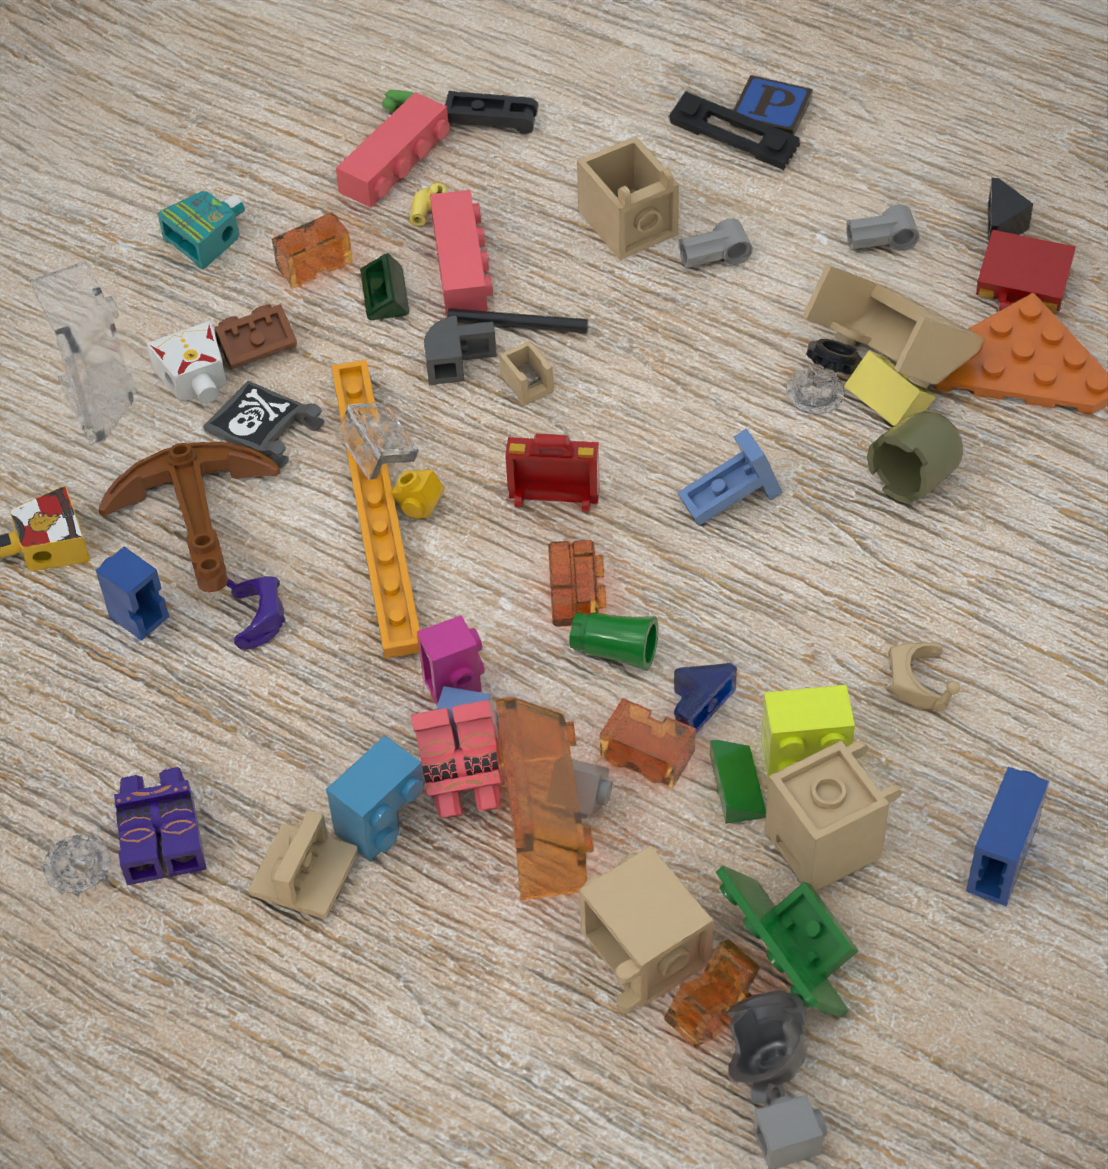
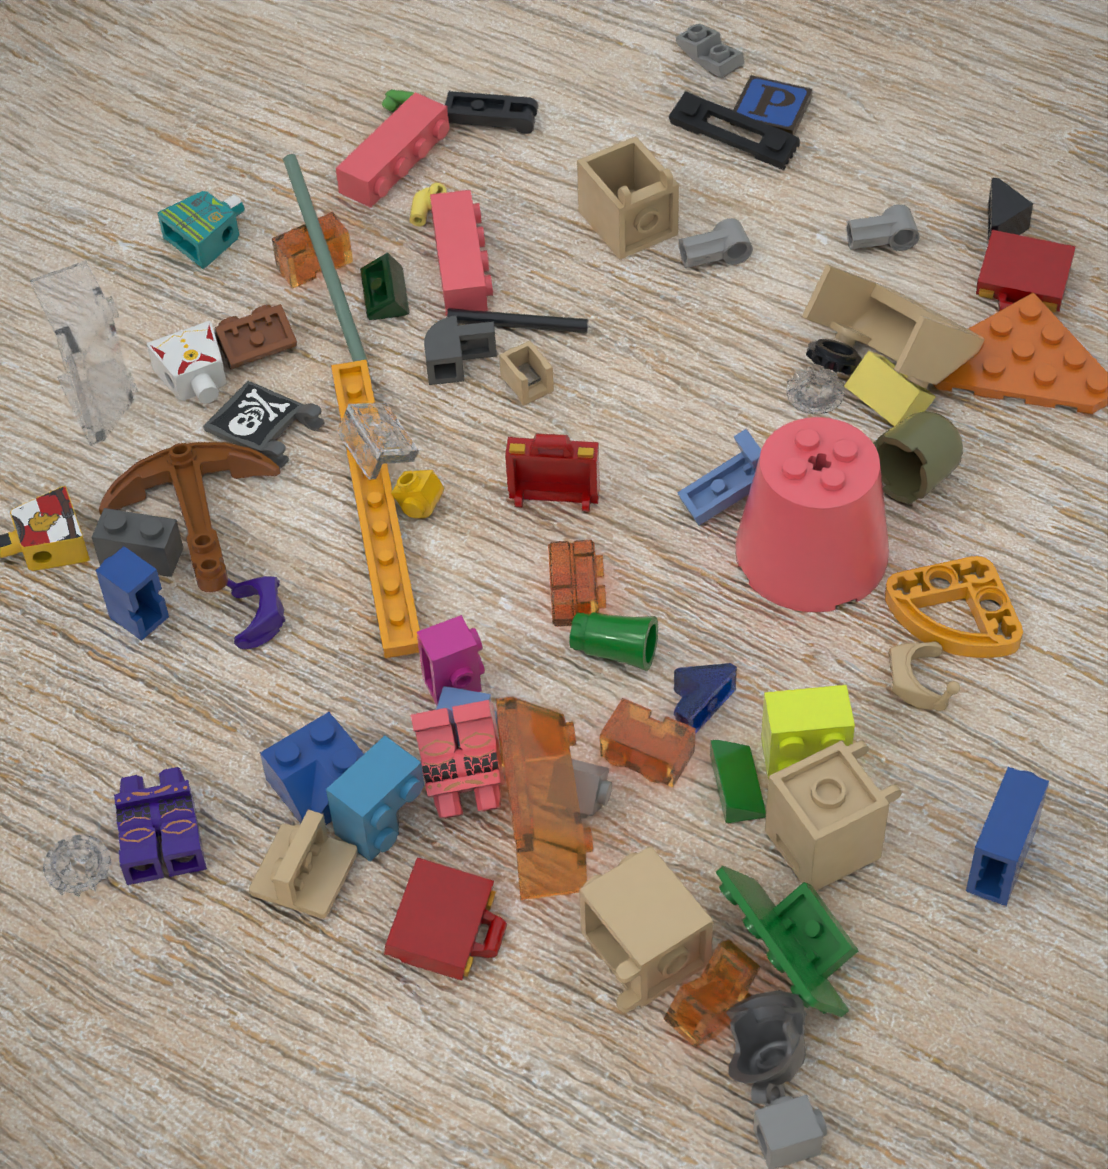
none -> dark grey brick [92,508,183,577]
none -> blue slope [260,712,364,825]
none -> sand green piece [283,154,369,366]
none -> red piece [384,857,507,981]
none -> light grey slope [675,24,745,78]
none -> coral cone [735,417,889,612]
none -> light orange beam [885,556,1023,658]

